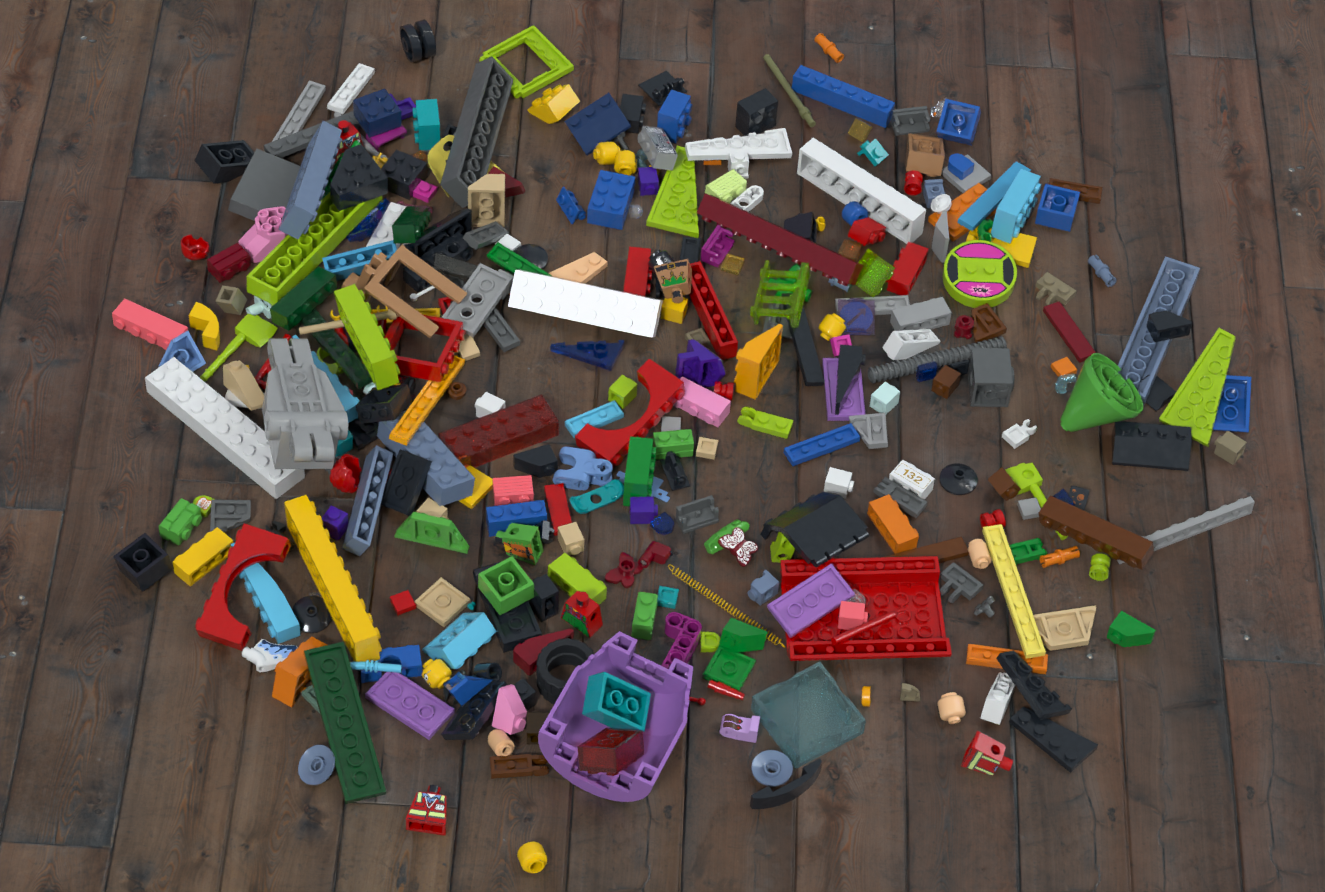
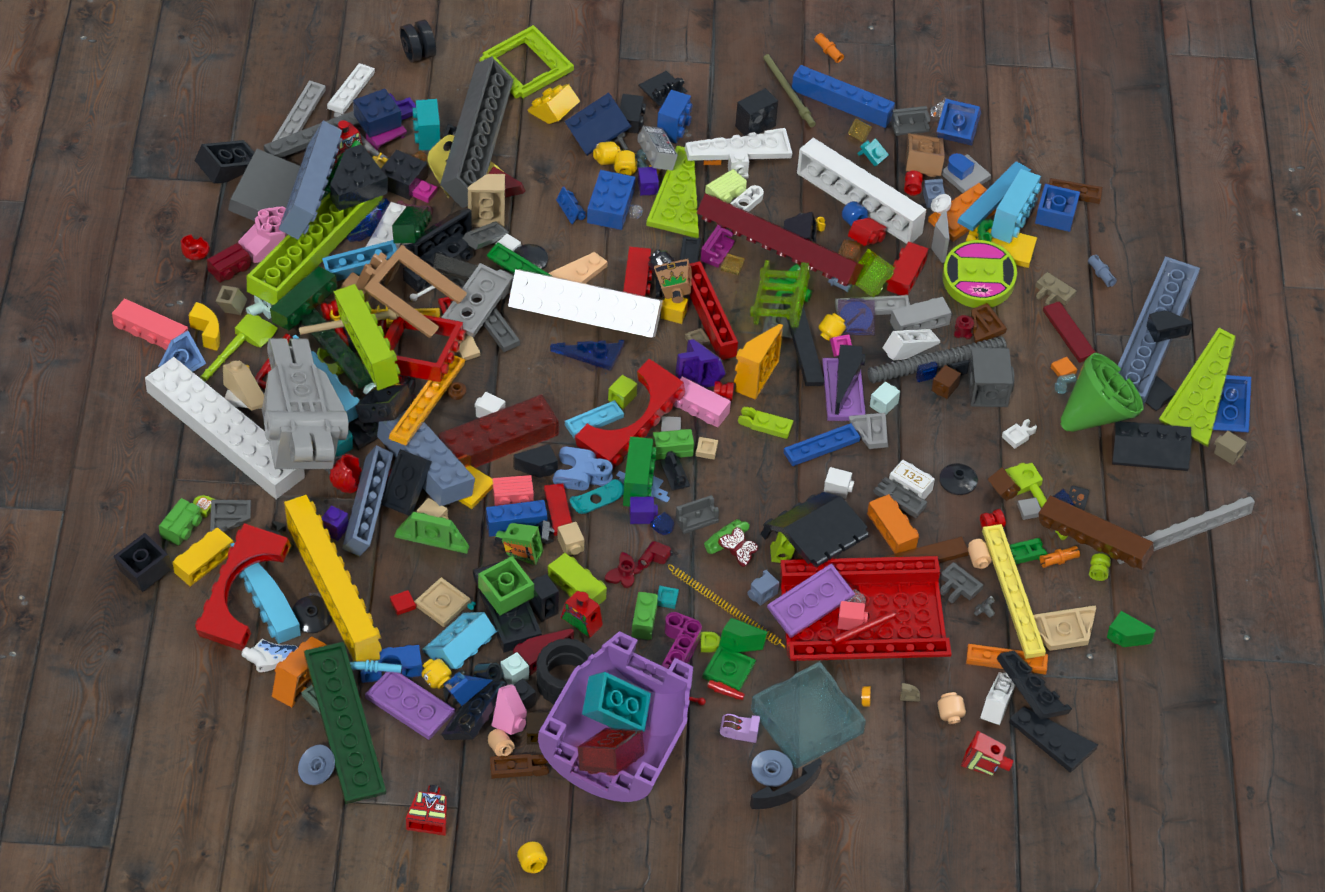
none -> red wheel [321,300,339,322]
none -> light aqua brick [501,652,529,685]

